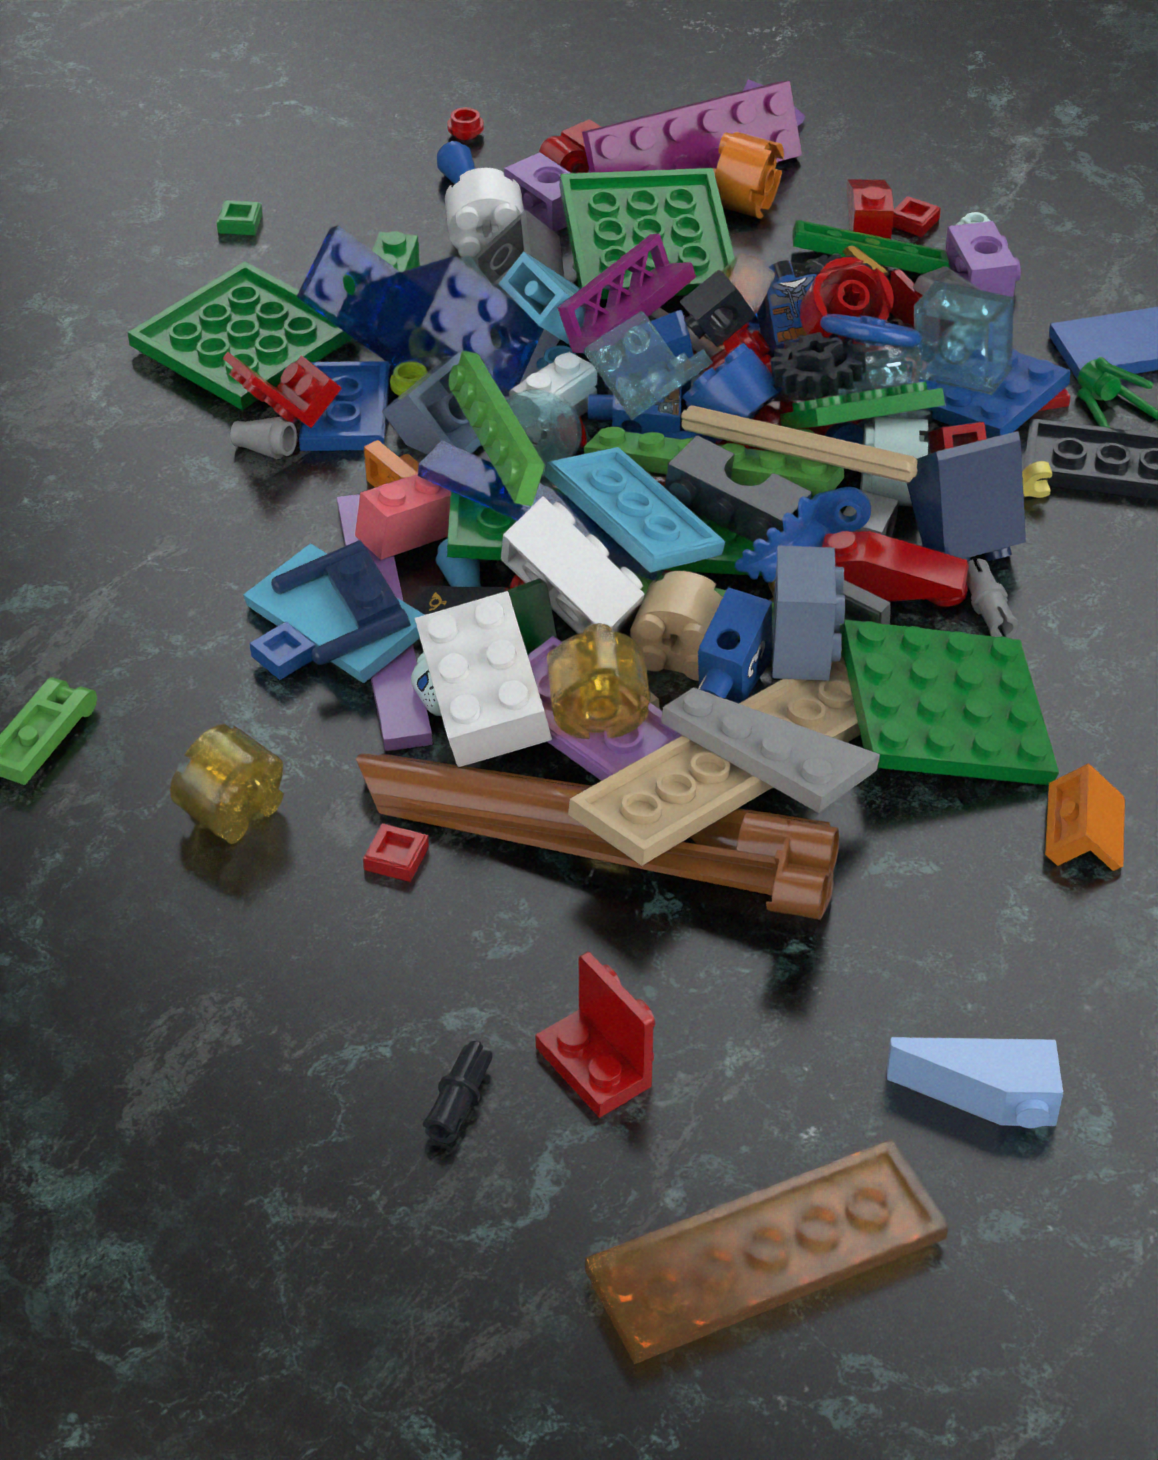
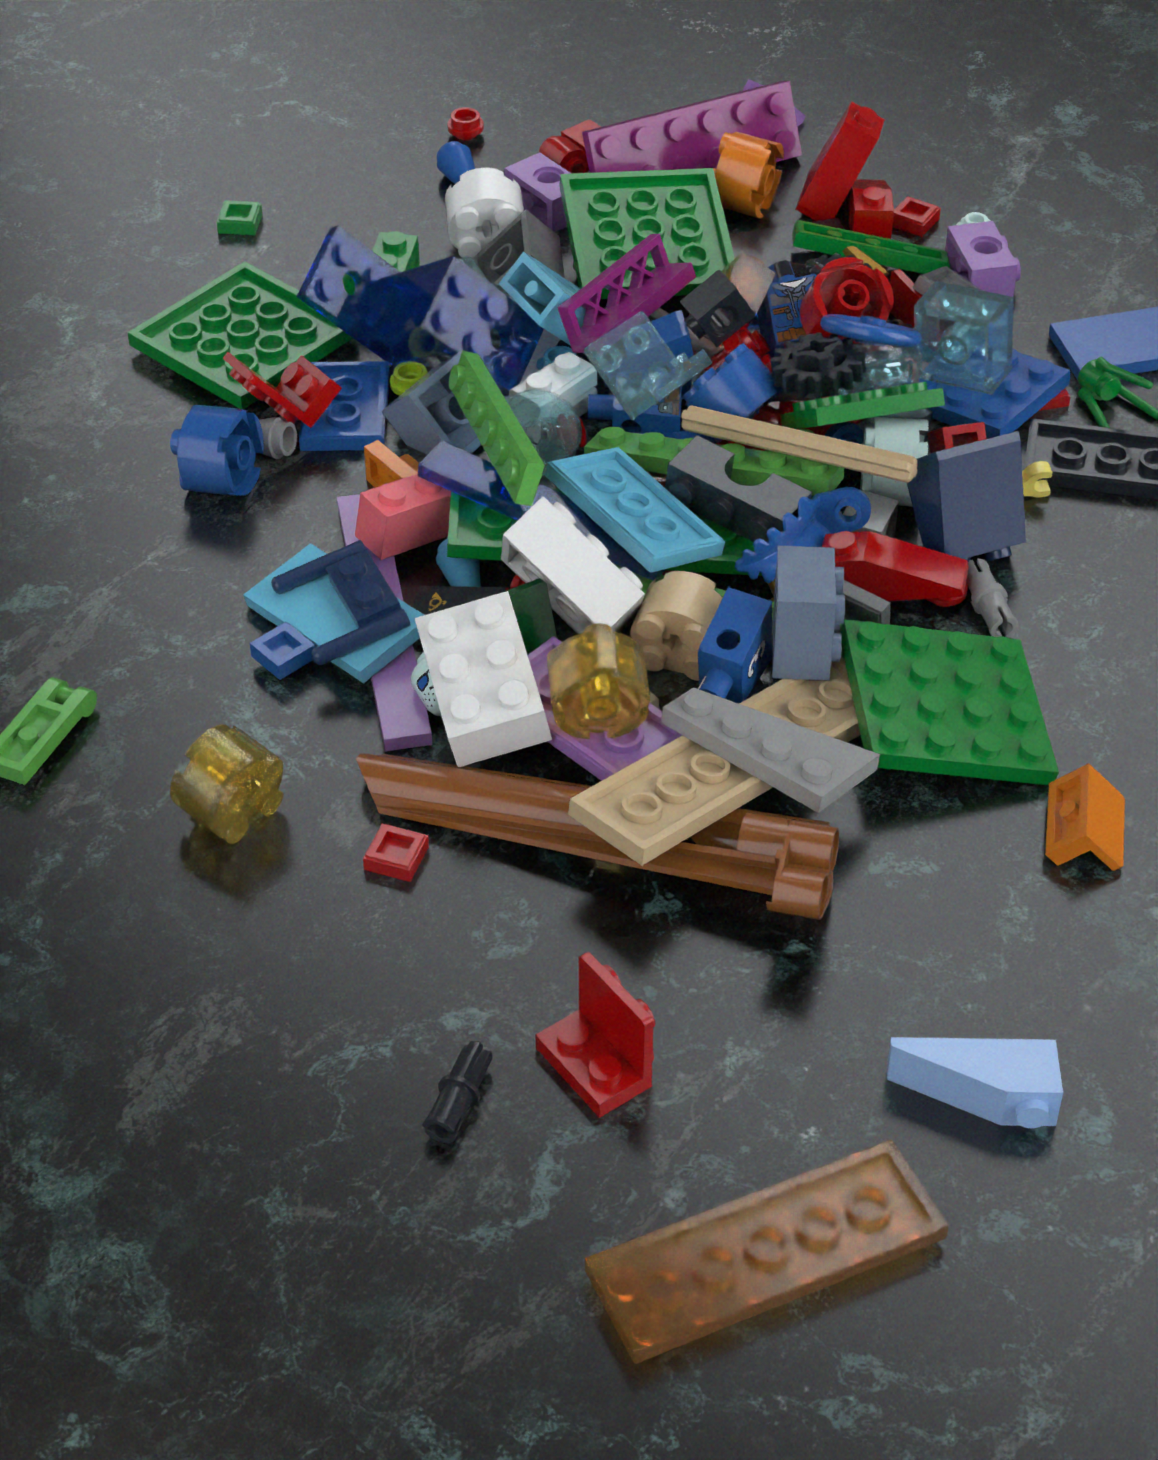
none -> blue brick [170,405,264,496]
none -> red slope [795,101,885,221]

